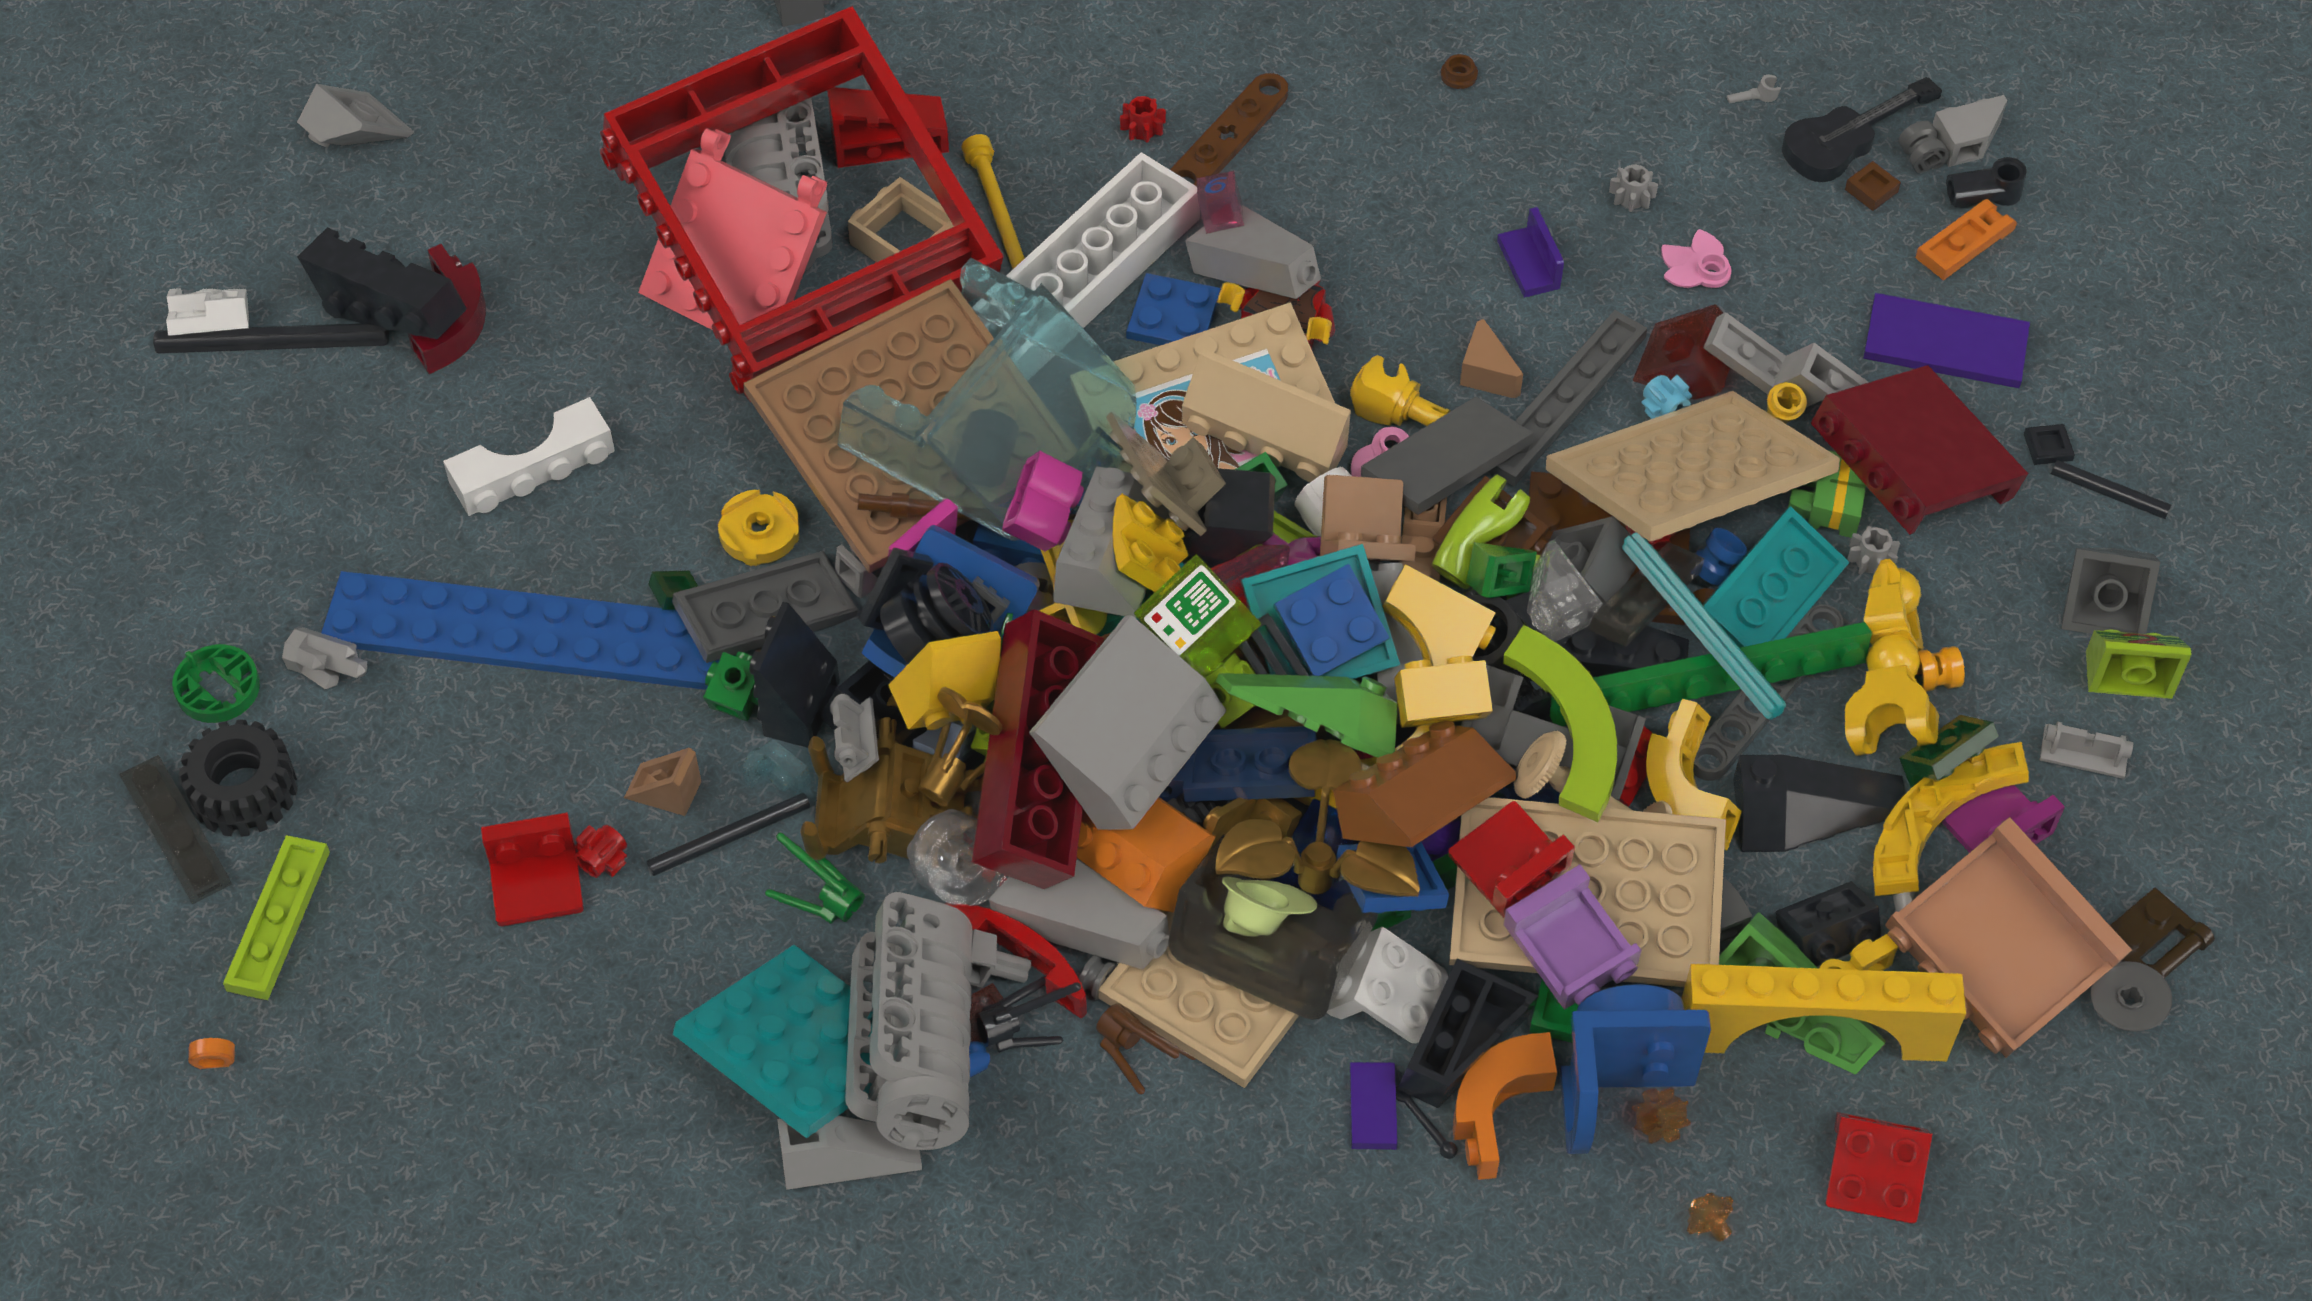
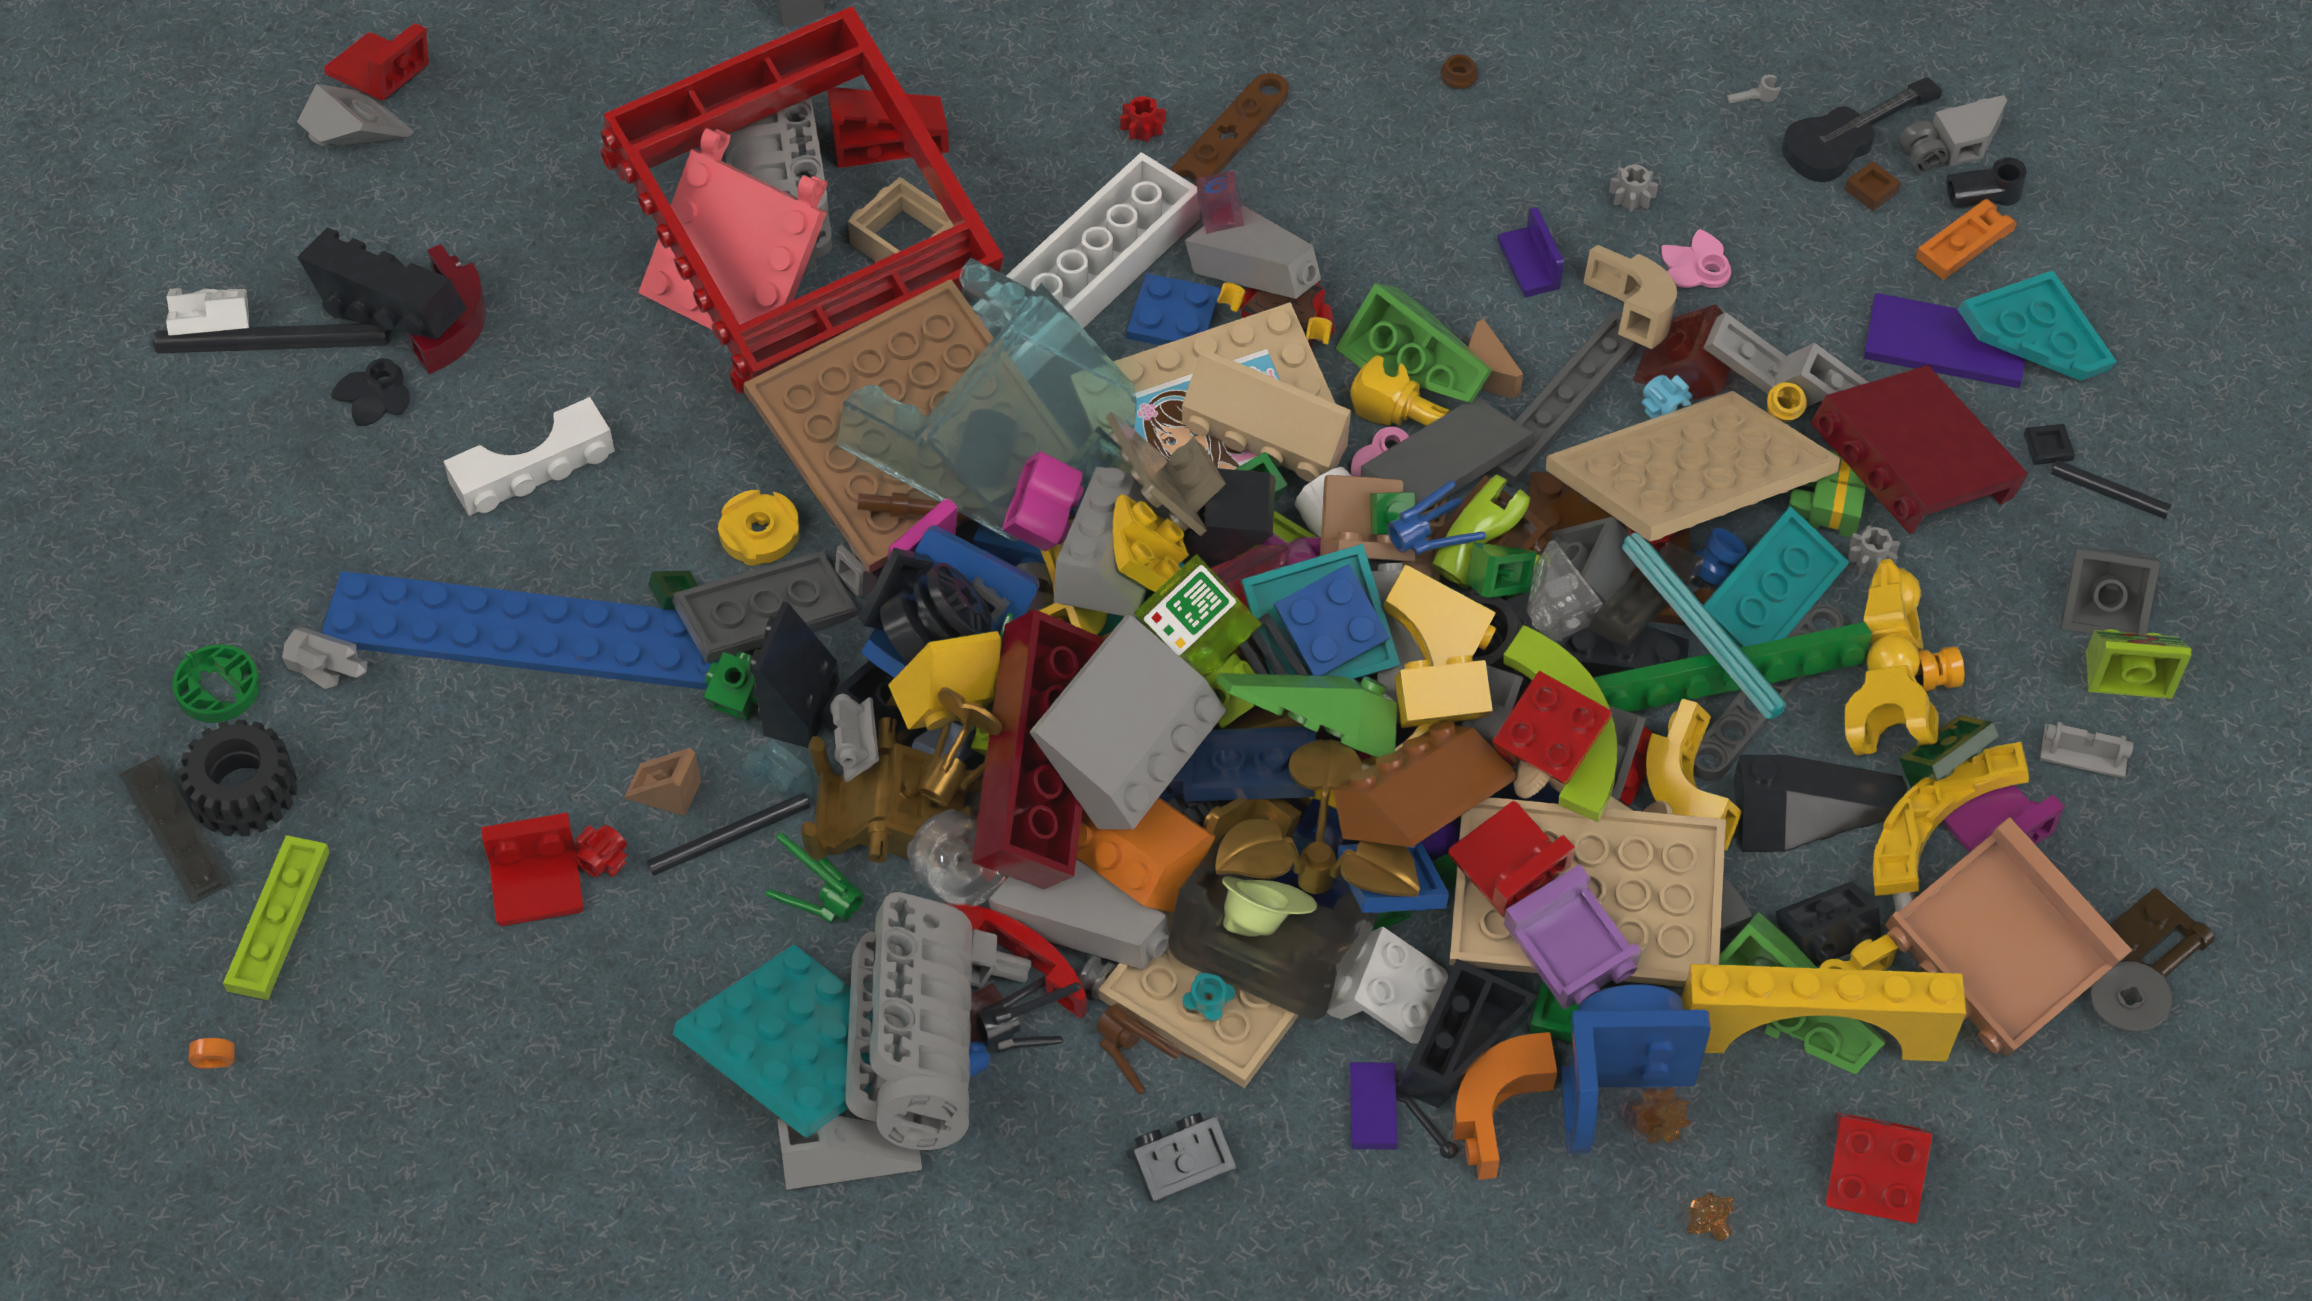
yellow piece [961,134,1025,269] -> none
none -> red bracket [324,23,429,101]
none -> black plate [331,358,410,426]
none -> bracket [1126,1112,1236,1202]
none -> teal plate [1183,973,1235,1021]
none -> bright green wedge [1335,283,1493,403]
none -> green plate [1370,492,1415,535]
none -> blue plant [1387,480,1486,555]
none -> red bracket [1492,670,1612,785]
none -> tan arch [1583,245,1677,349]
none -> teal plate [1957,270,2117,381]

